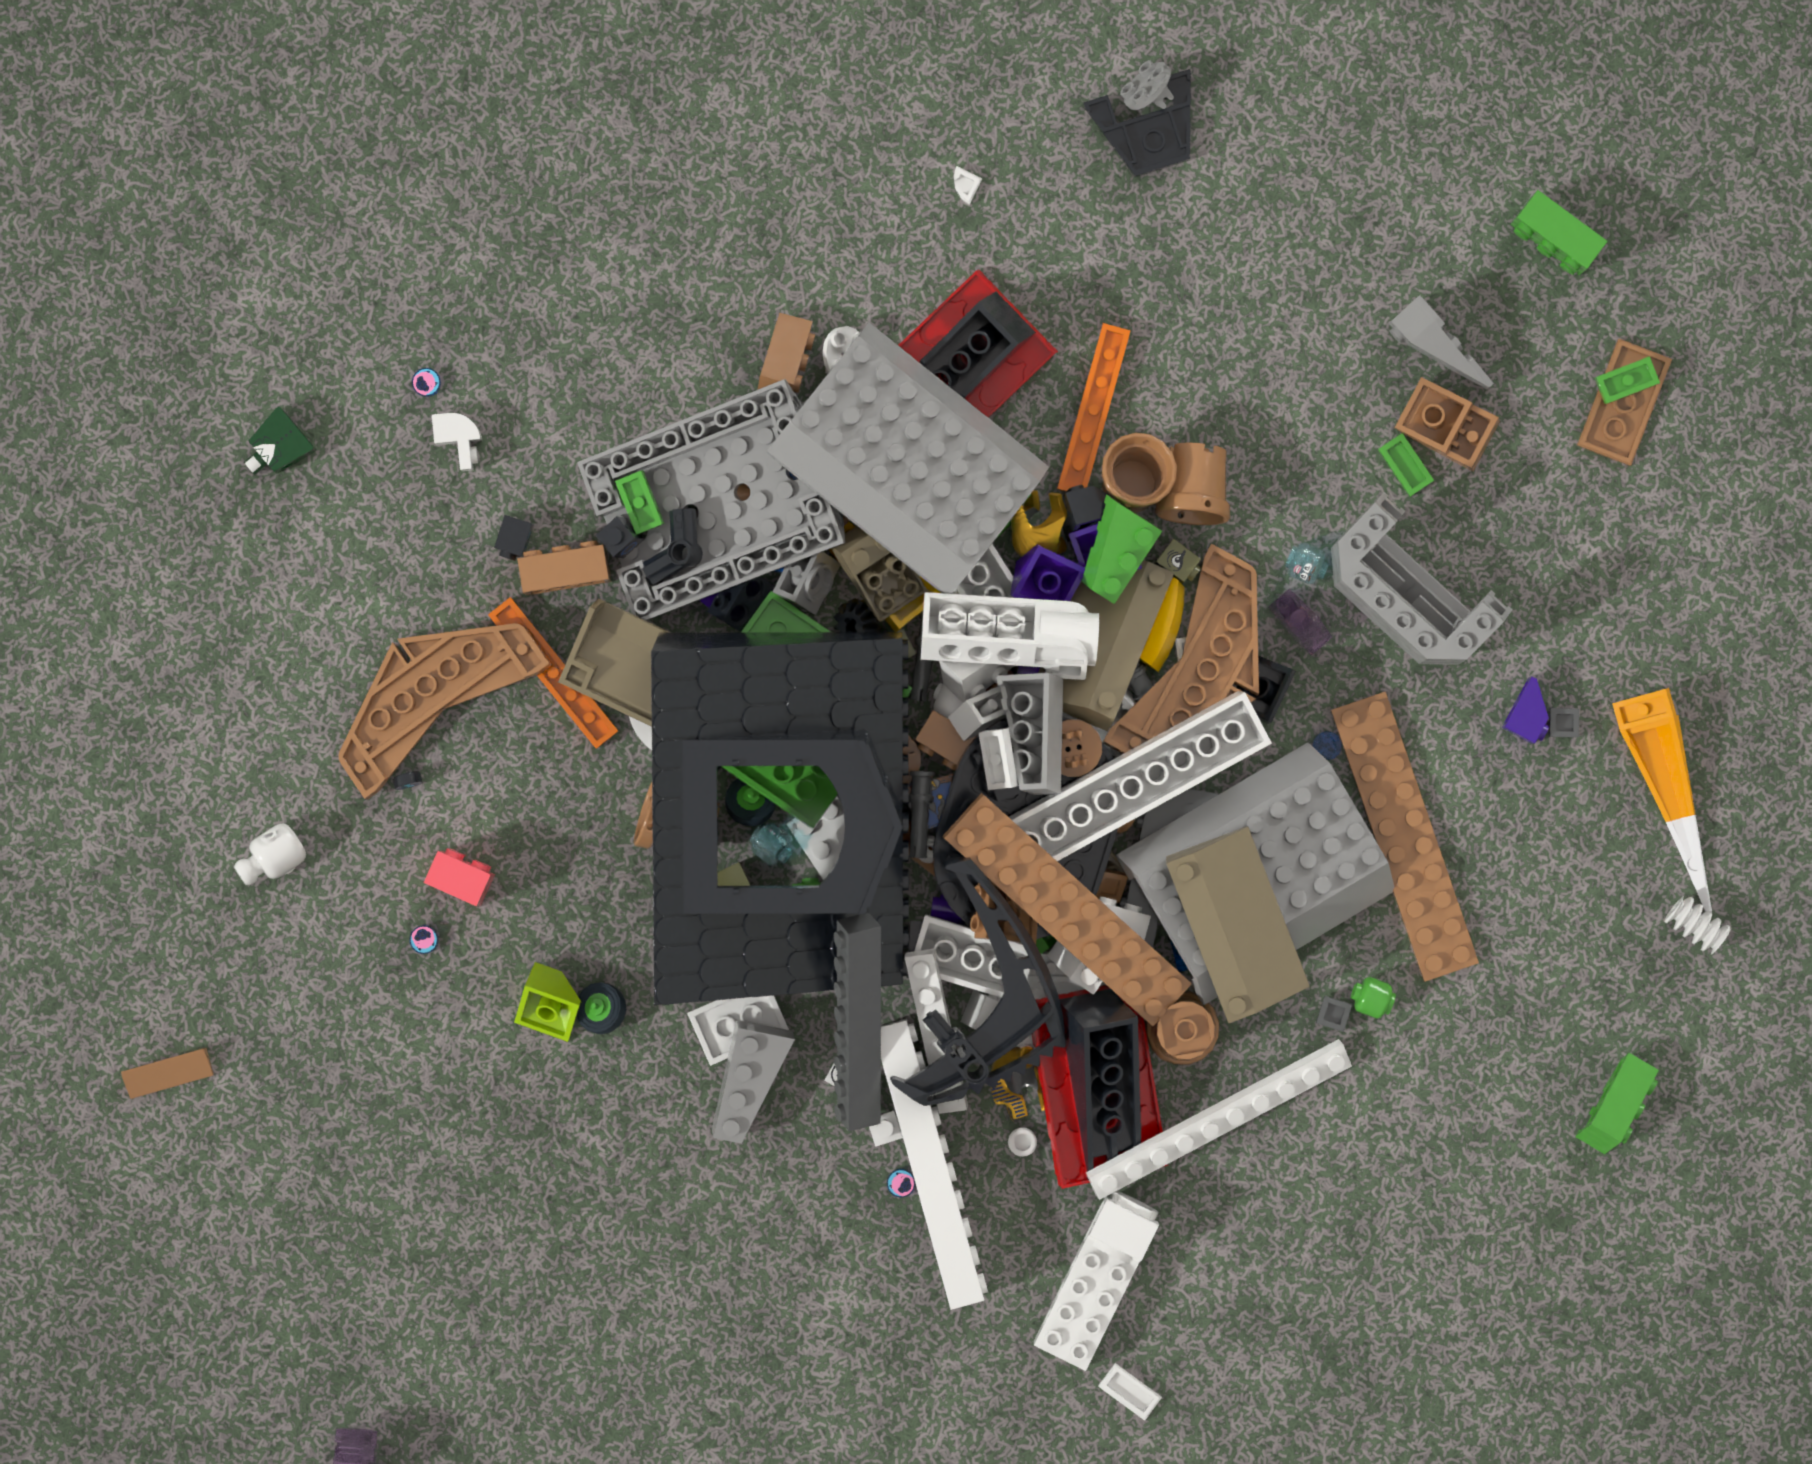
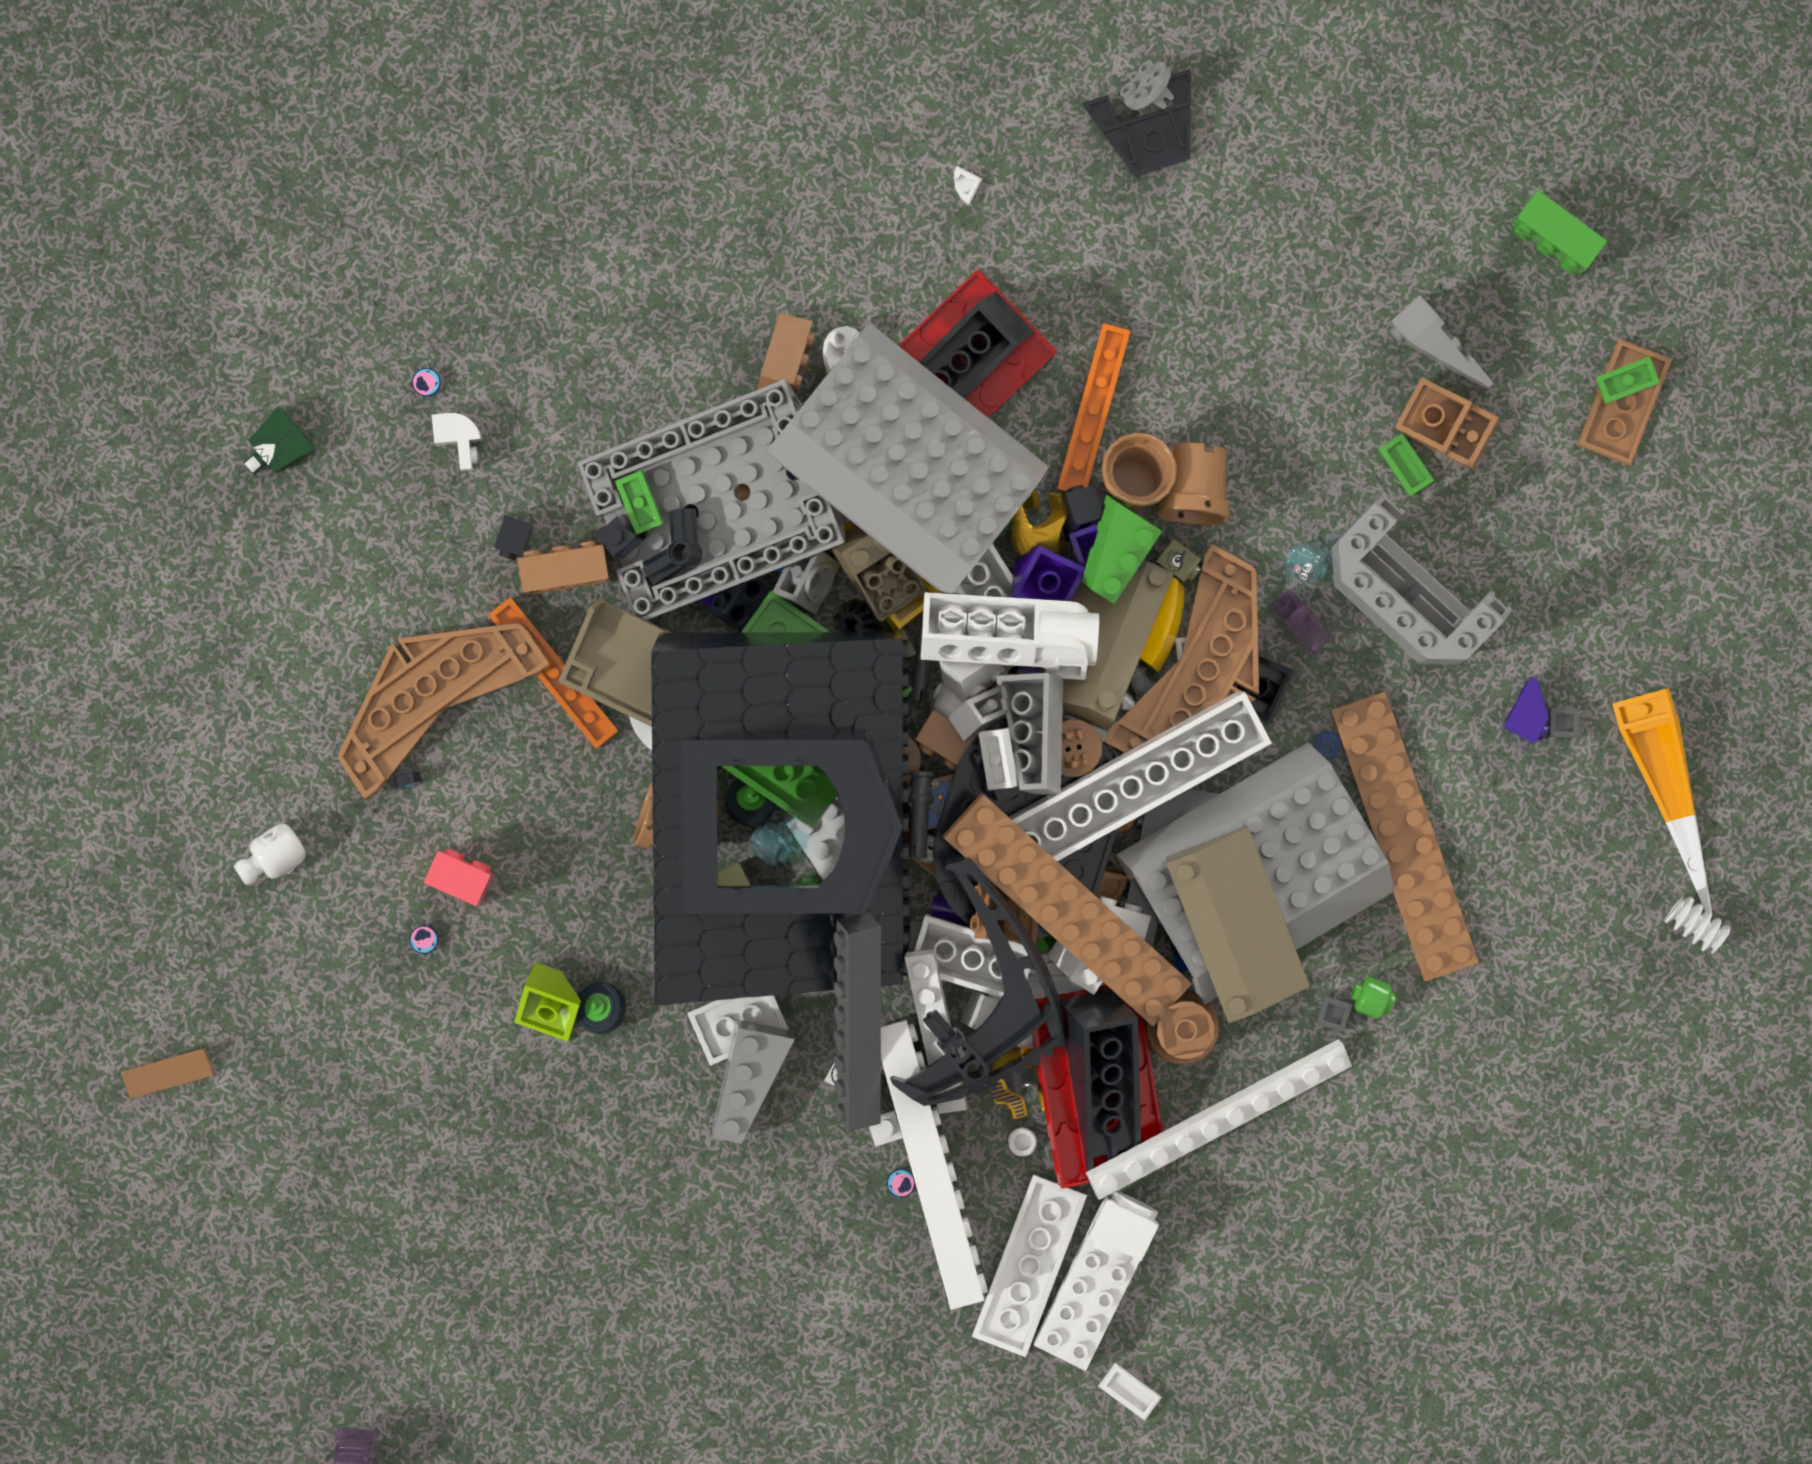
bright green wedge [1575,1053,1659,1154] -> none
none -> white plate [972,1174,1087,1357]

